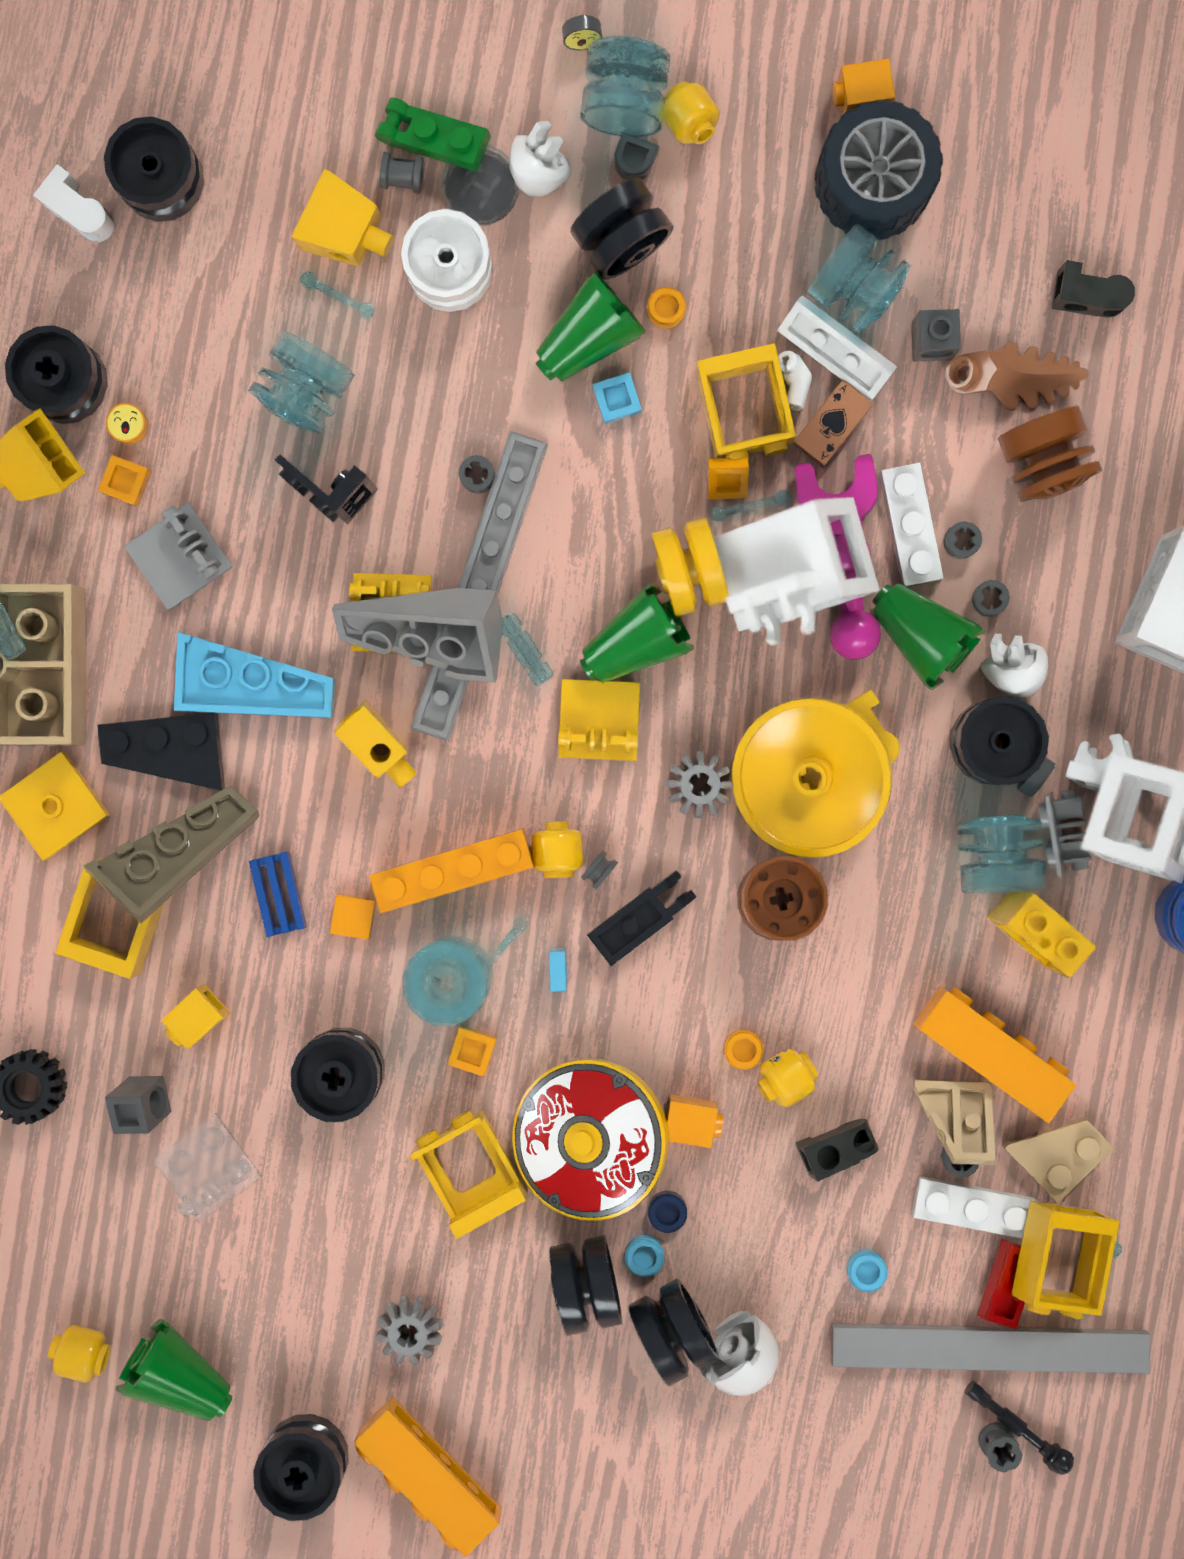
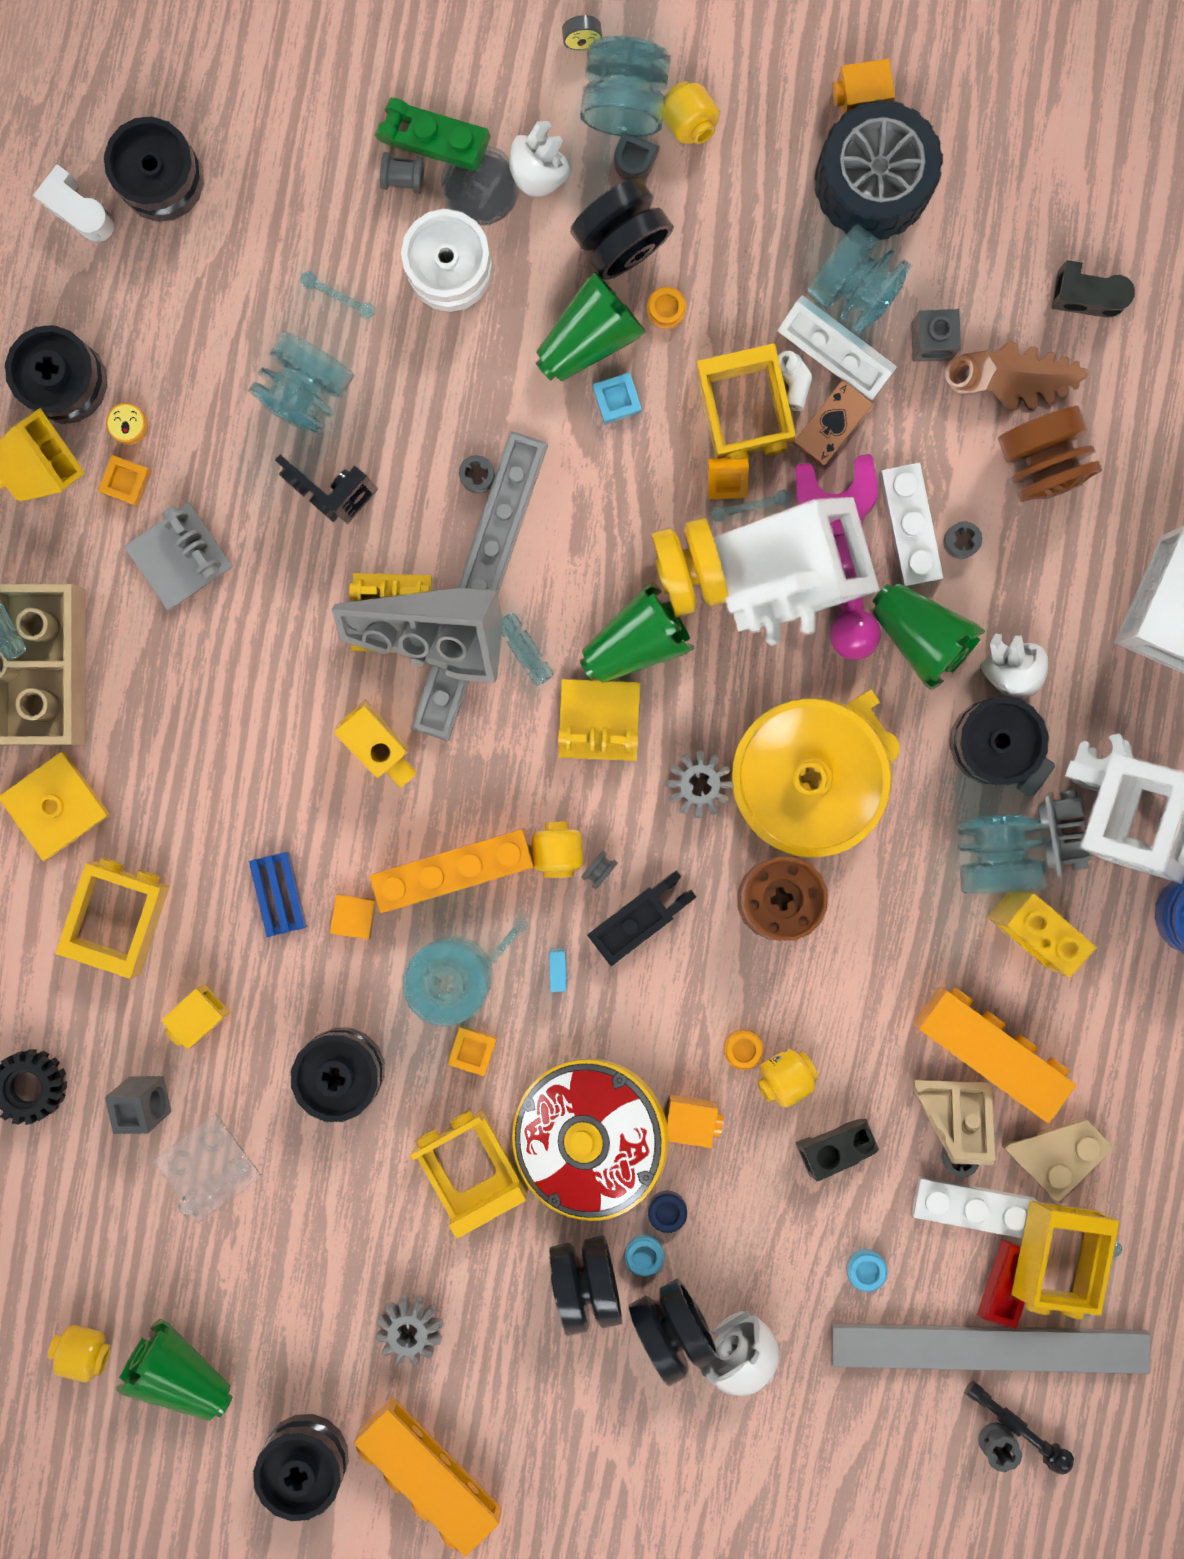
dark tan wing [84,786,259,923] -> none
black wing [97,713,225,791] -> none
medium azure wing [174,632,335,718] -> none
yellow torso [291,169,394,266] -> none
dark grey bush [972,580,1010,617] -> none

